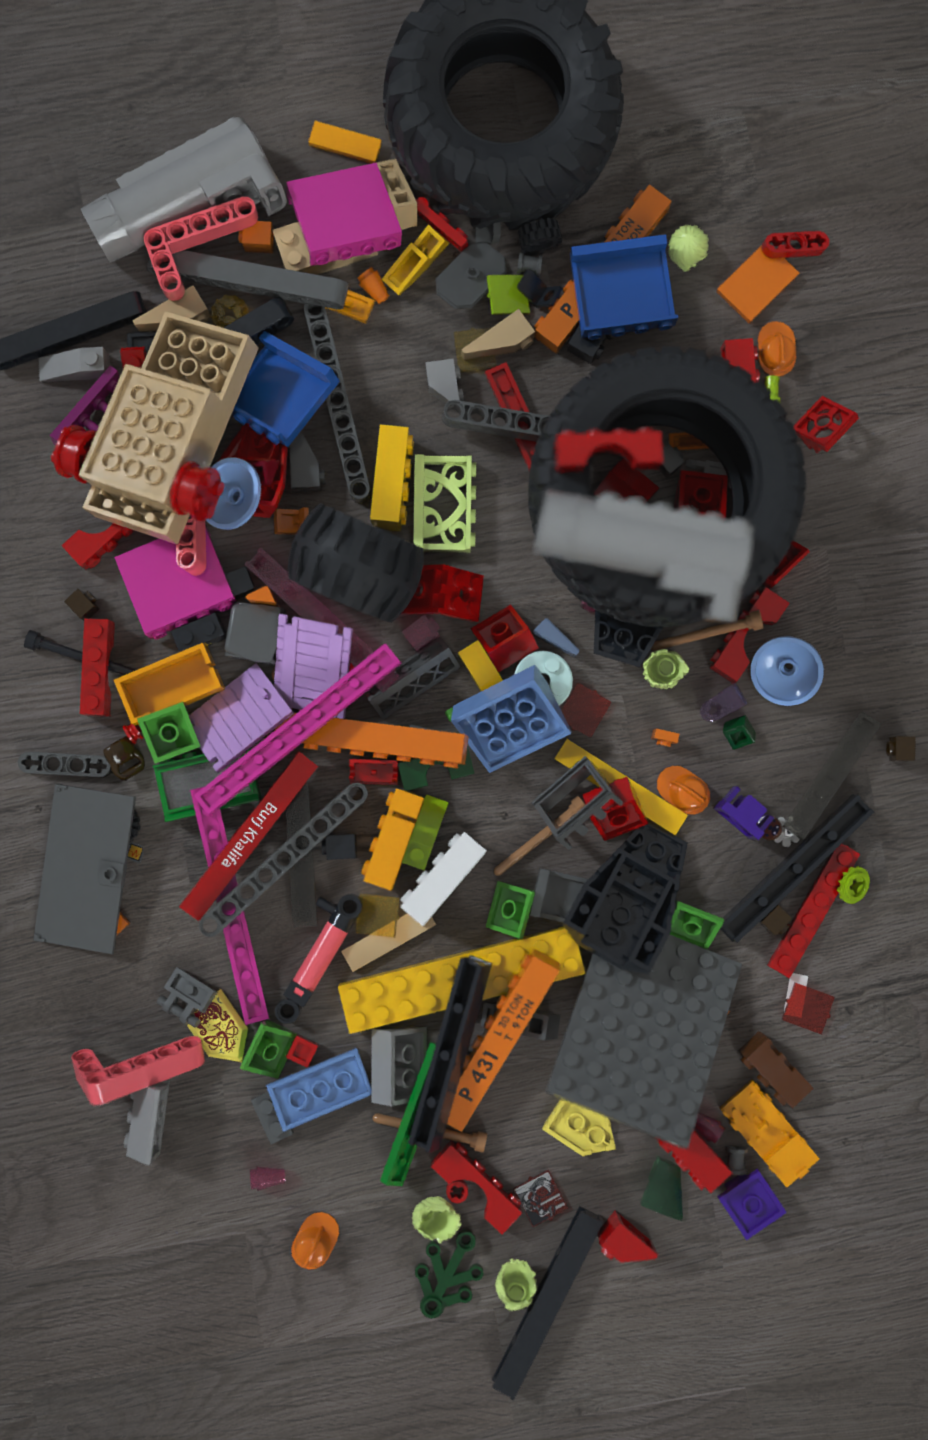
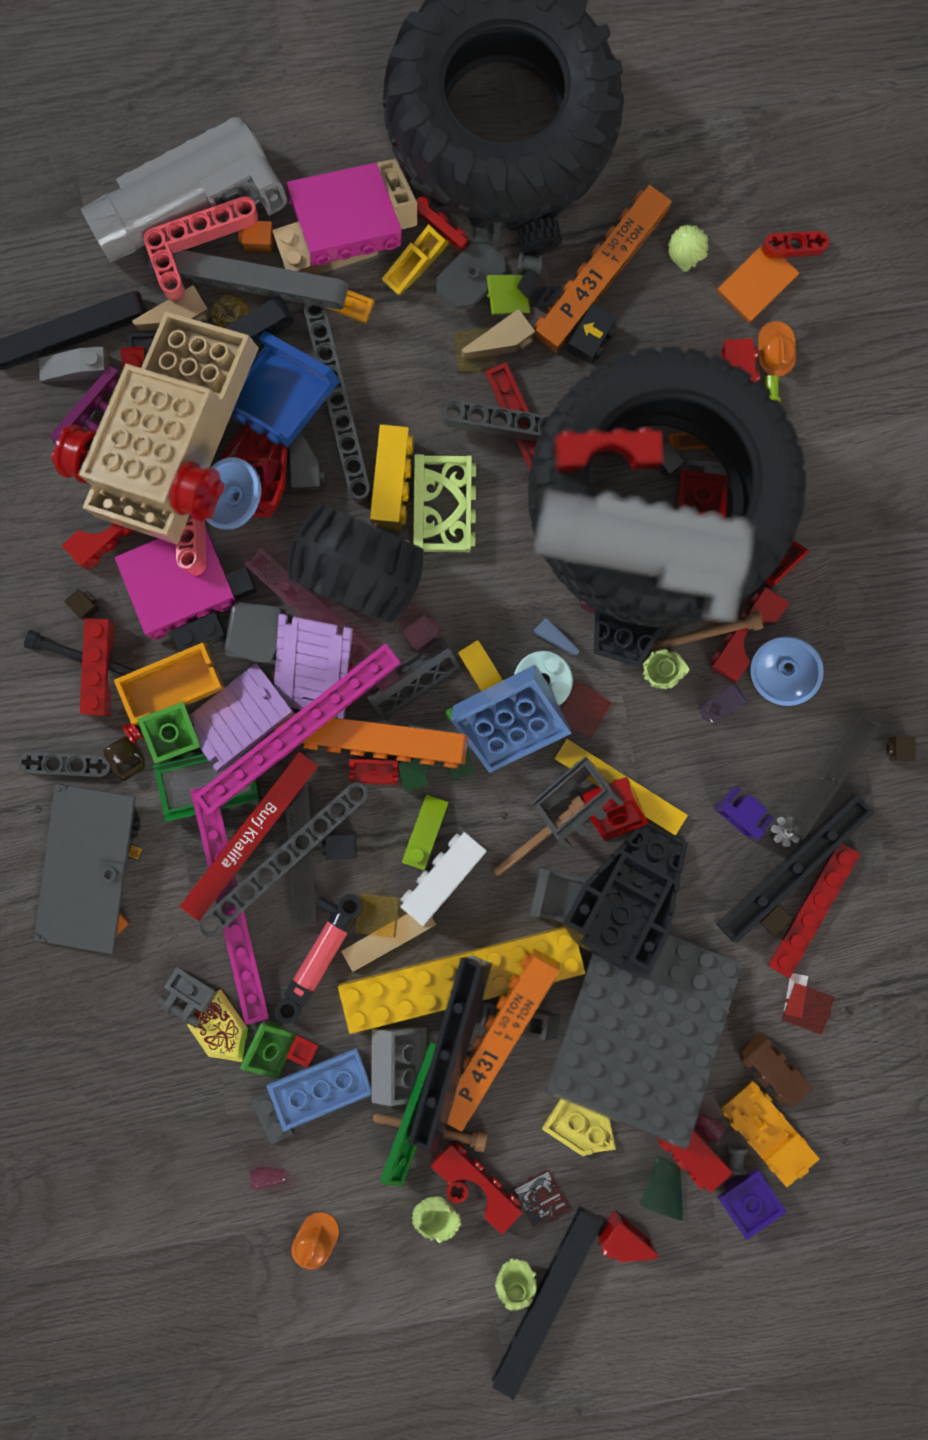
coral beam [71,1036,205,1105] -> none
light grey slope [124,1081,170,1165] -> none
orange slope [246,586,280,608] -> none
orange bracket [274,507,309,535] -> none
light orange tile [308,121,382,164] -> none
orange cone [357,267,390,304] -> none
light orange piece [361,788,425,891] -> none
red bracket [401,564,484,622] -> none
dark green plant [415,1229,484,1319] -> none
light grey slope [425,358,464,411] -> none
red slope [470,605,539,673] -> none
bright green slope [486,881,535,939] -> none
blue panel [570,234,678,340] -> none
red slope [593,458,659,505] -> none
orange plate [651,729,679,747] -> none
orange piece [657,766,710,814] -> none
bright green slope [669,901,724,949] -> none
dark green slope [723,715,756,750] -> none
reddish brown tile [757,816,782,840] -> none
red piece [794,396,859,454] -> none
lime gear [837,866,870,904] -> none

